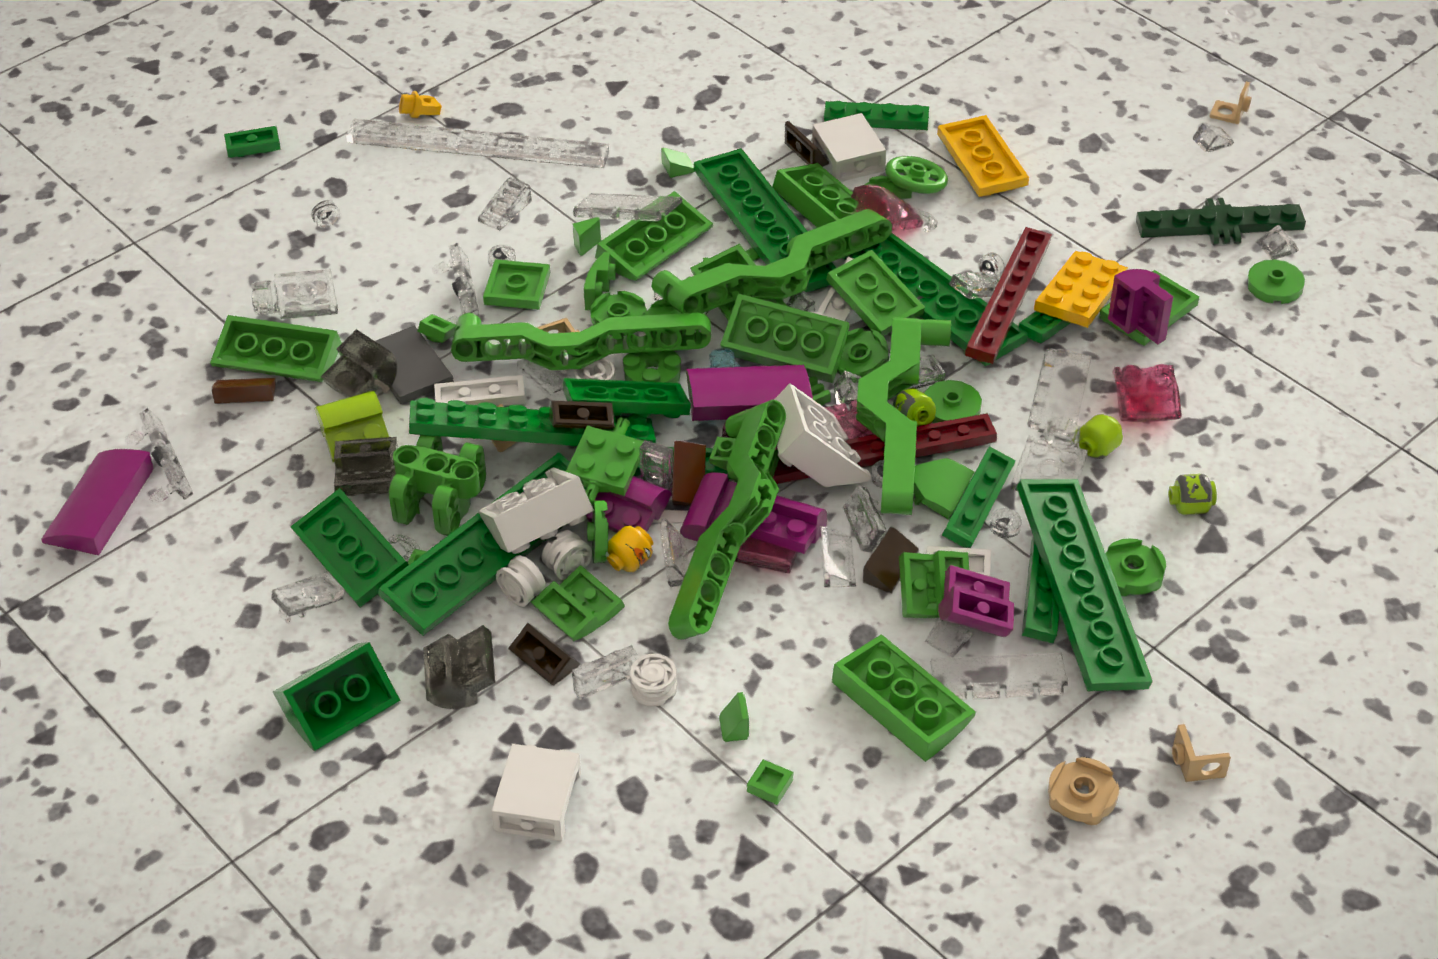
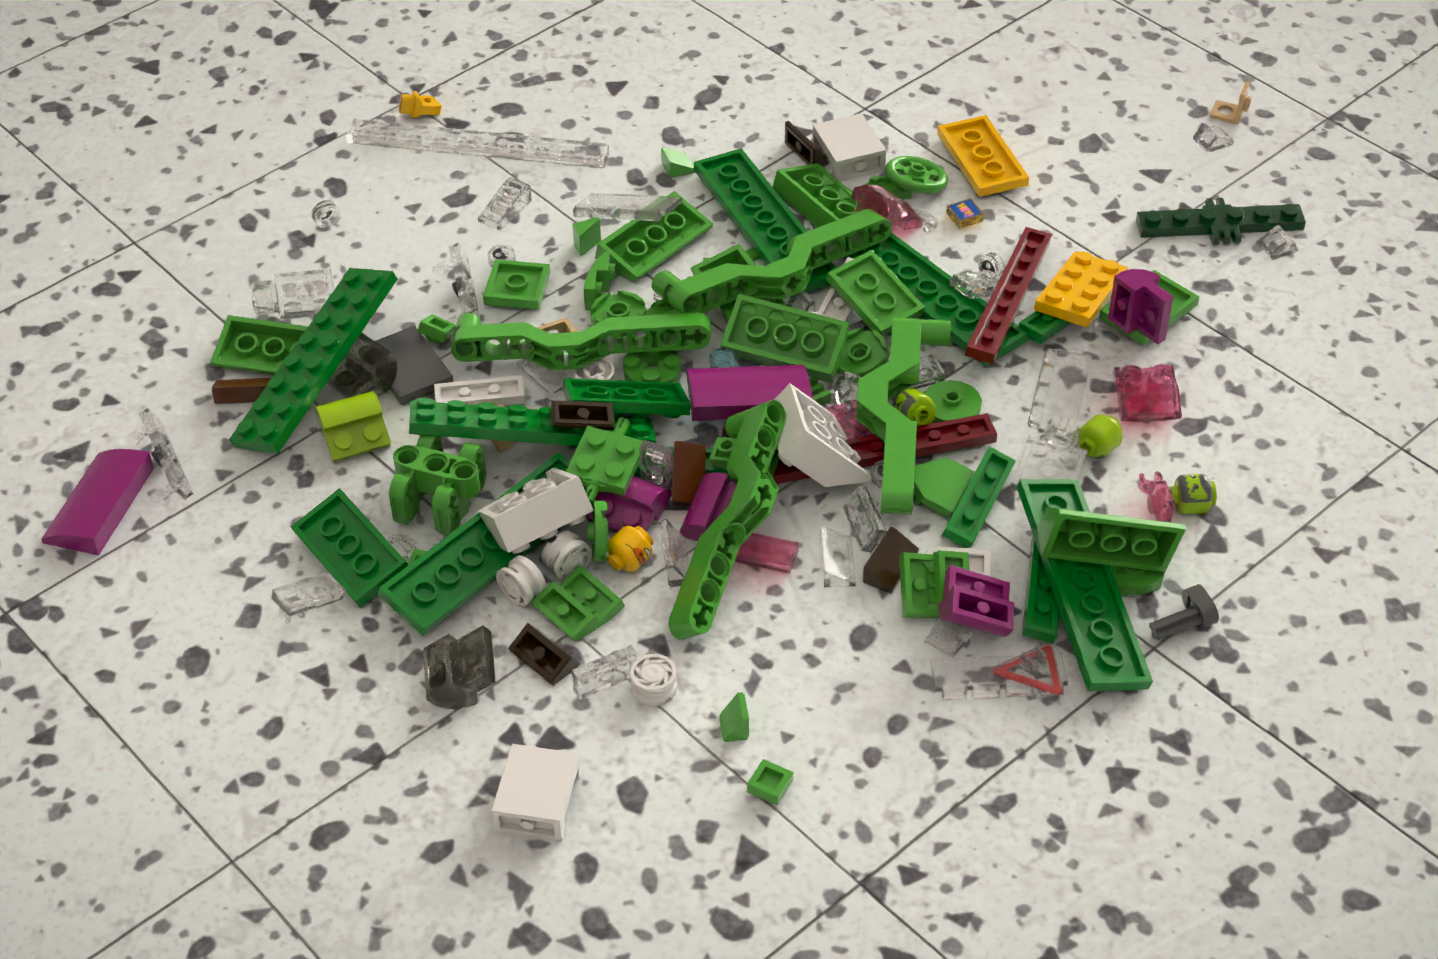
green plate [224,126,281,158] -> none
green slope [273,642,401,751] -> none
clear smoke brick [334,437,398,496] -> none
magenta brick [749,495,827,554] -> none
green plate [824,101,929,130] -> none
bright green slope [832,634,976,762] -> none
clear tile [990,508,1022,539] -> none
tan plate [1048,757,1119,825] -> none
tan bracket [1172,724,1231,782] -> none
bright green plate [1247,259,1305,304] -> none
none -> green plate [229,268,398,454]
none -> tile [946,198,984,229]
none -> clear piece [993,643,1063,695]
none -> bright green slope [1037,507,1186,572]
none -> clear pink plate [1138,471,1175,522]
none -> dark grey piece [1149,584,1219,640]

